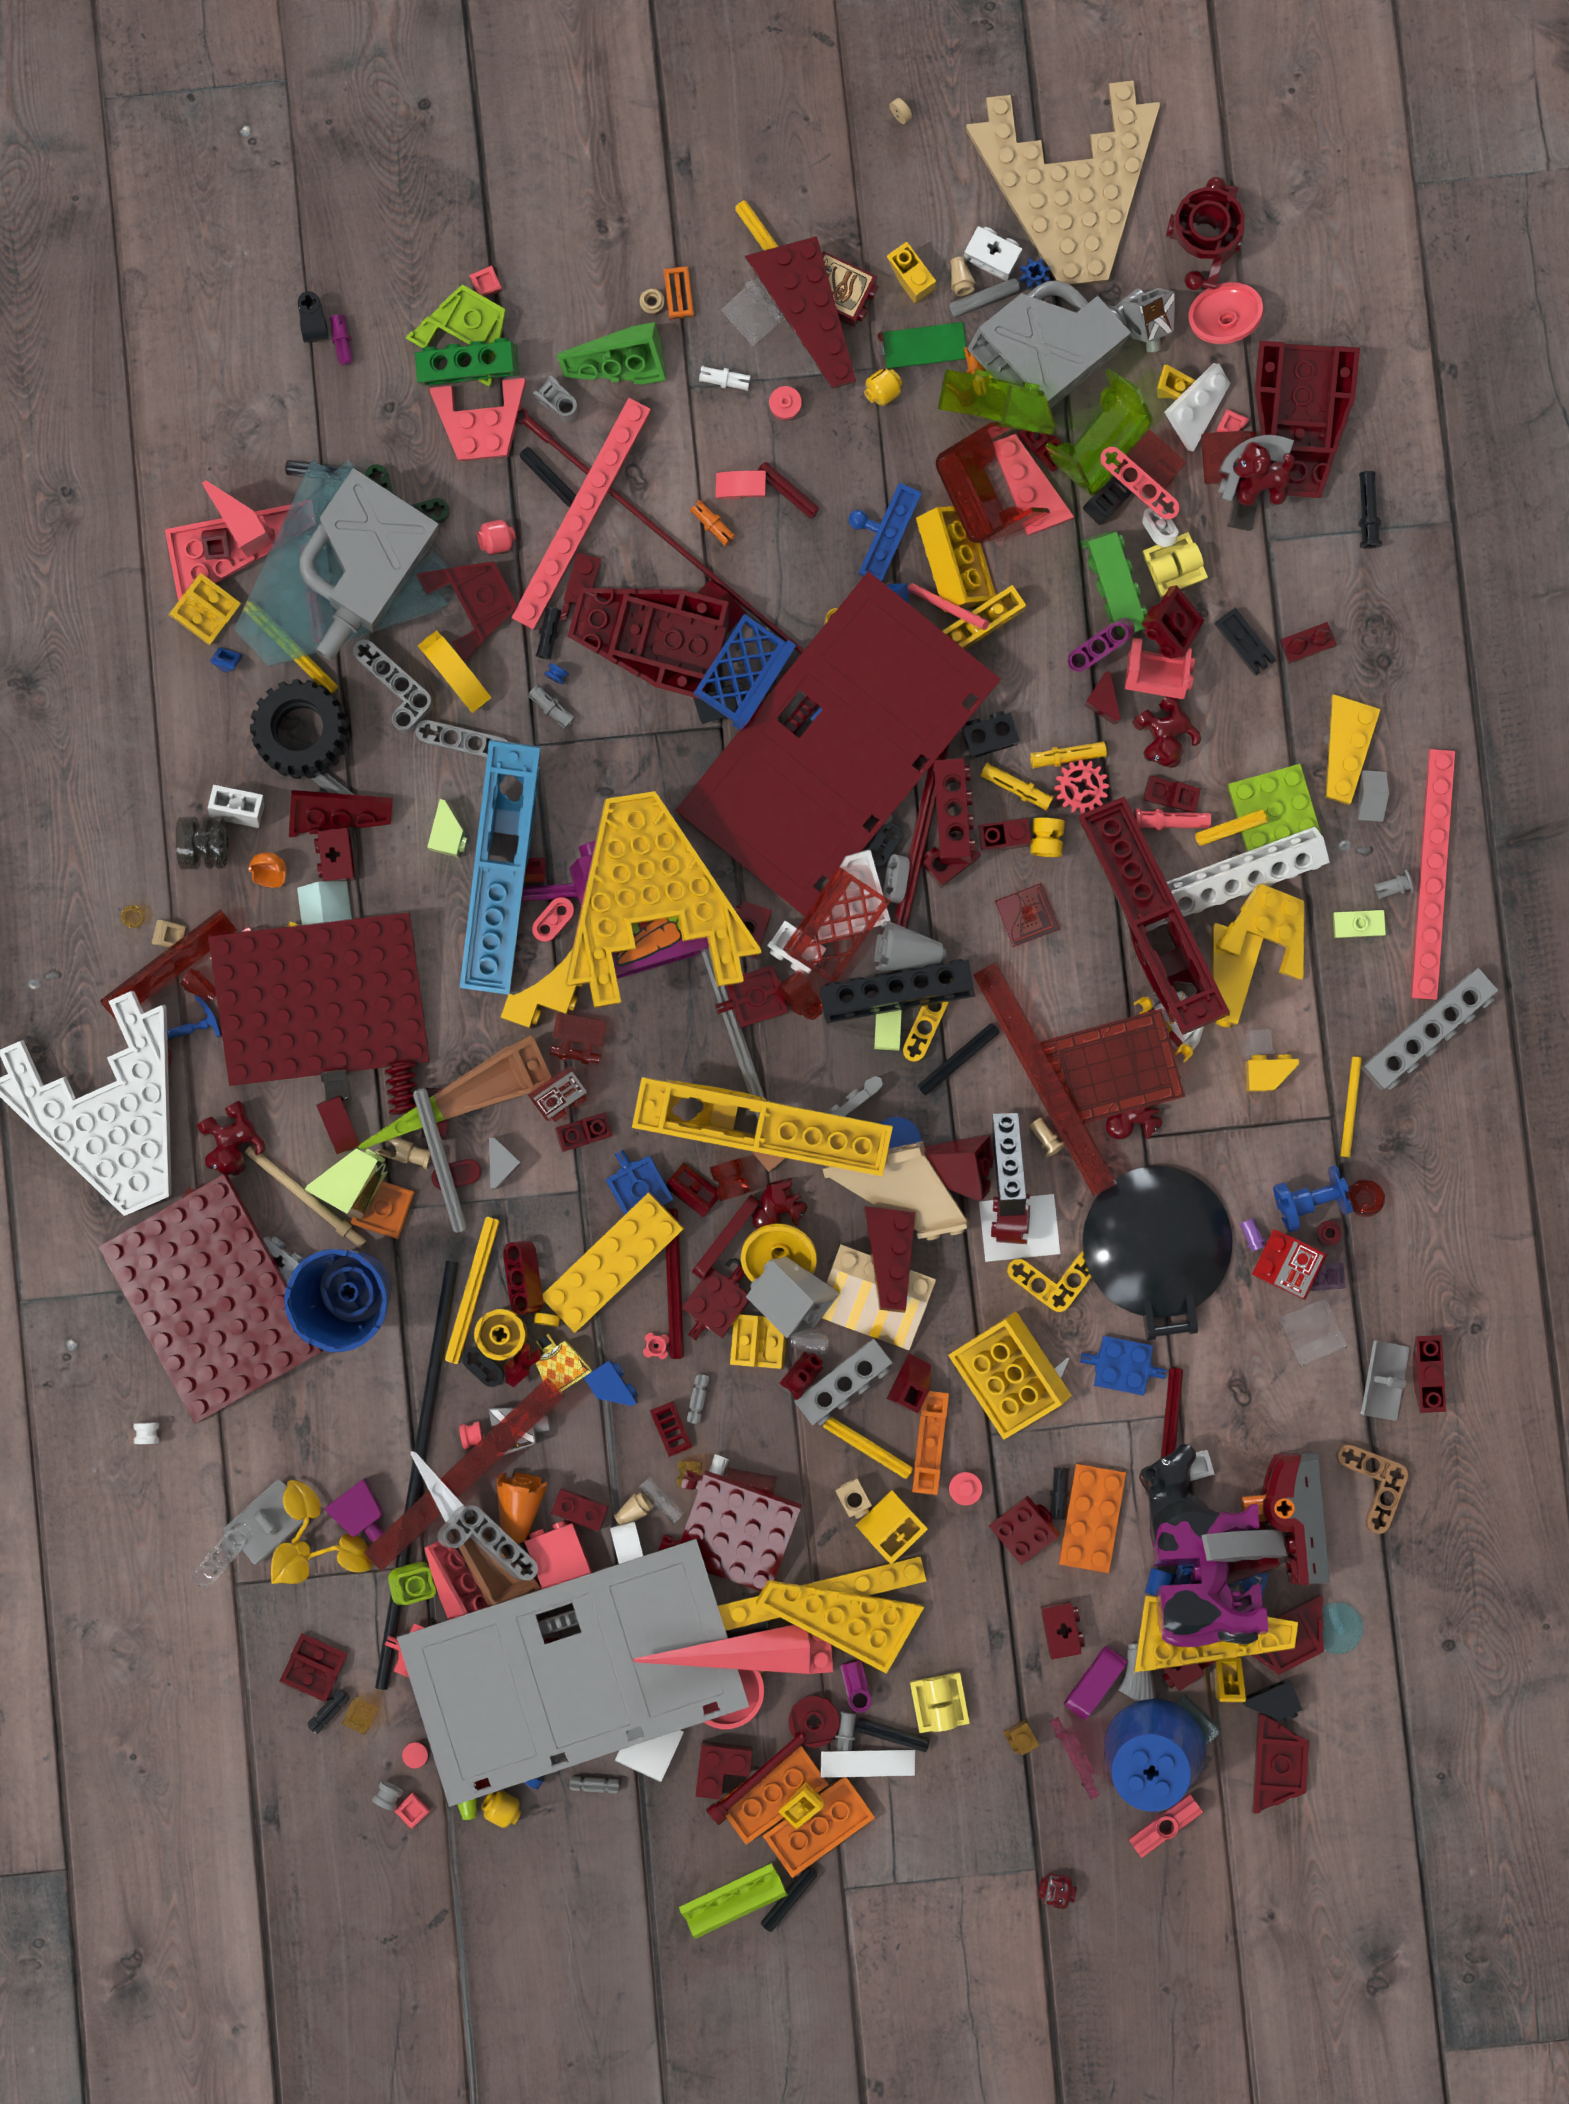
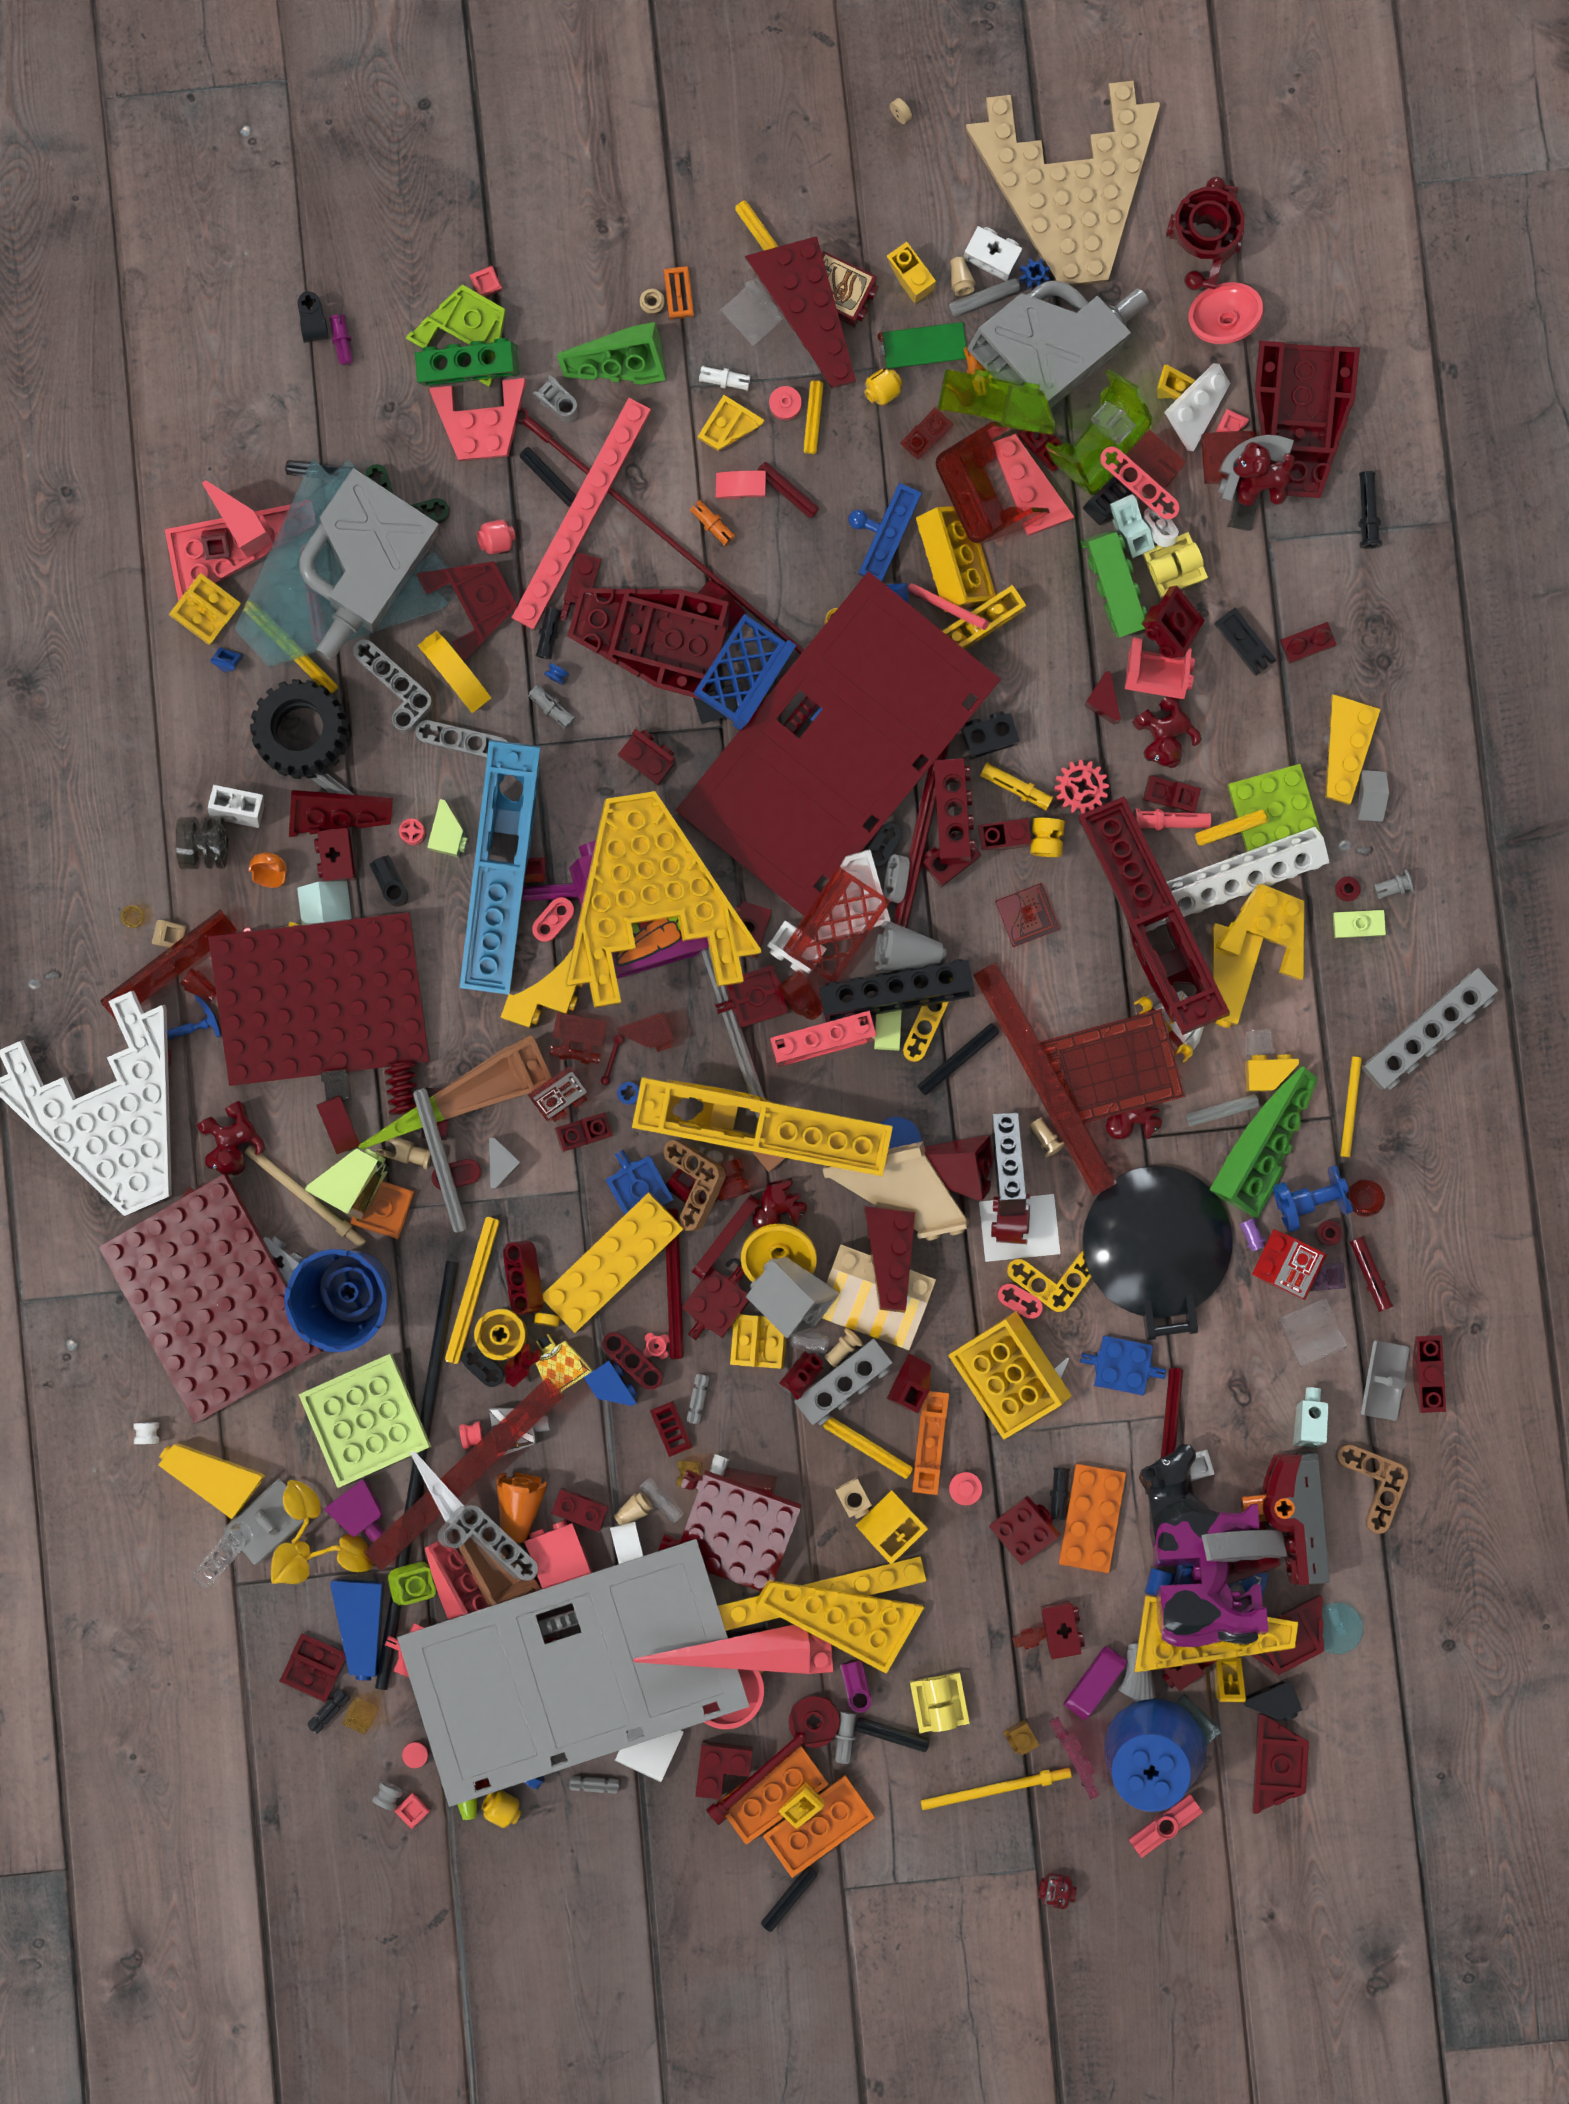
lime fence [679,1863,787,1939] -> none
white sticker [821,1750,915,1778] -> none
light grey hinge [825,1076,883,1117] -> none
yellow pin [1030,741,1107,769] -> none
magenta beam [1067,618,1135,672] -> none
light grey torso [1123,288,1175,352] -> none
coral plate [1410,749,1455,1000] -> none
none -> yellow slope [158,1443,266,1519]
none -> yellowish green plate [298,1354,431,1488]
none -> blue slope [330,1579,385,1681]
none -> black piece [369,855,408,907]
none -> coral wheel [399,818,426,846]
none -> dark red hinge [601,1035,623,1086]
none -> dark red beam [602,1332,663,1390]
none -> clear red slope [616,1012,675,1052]
none -> blue bush [617,1082,639,1105]
none -> dark red bracket [618,729,676,786]
none -> medium nougat beam [664,1140,726,1231]
none -> yellow wing [697,395,764,452]
none -> coral window [770,1011,876,1068]
none -> yellow axle [803,380,824,454]
none -> tan pin [824,1328,864,1367]
none -> clear red slope [900,407,954,460]
none -> yellow bar [920,1768,1072,1810]
none -> coral beam [997,1283,1043,1319]
none -> clear red wheel [1012,1627,1046,1650]
none -> clear panel [1090,401,1136,444]
none -> light aqua brick [1110,494,1155,558]
none -> light grey axle [1186,1094,1259,1126]
none -> bright green wedge [1209,1066,1318,1219]
none -> light aqua torso [1293,1387,1328,1448]
none -> dark red plate [1335,876,1361,902]
none -> dark red pin [1349,1236,1393,1312]

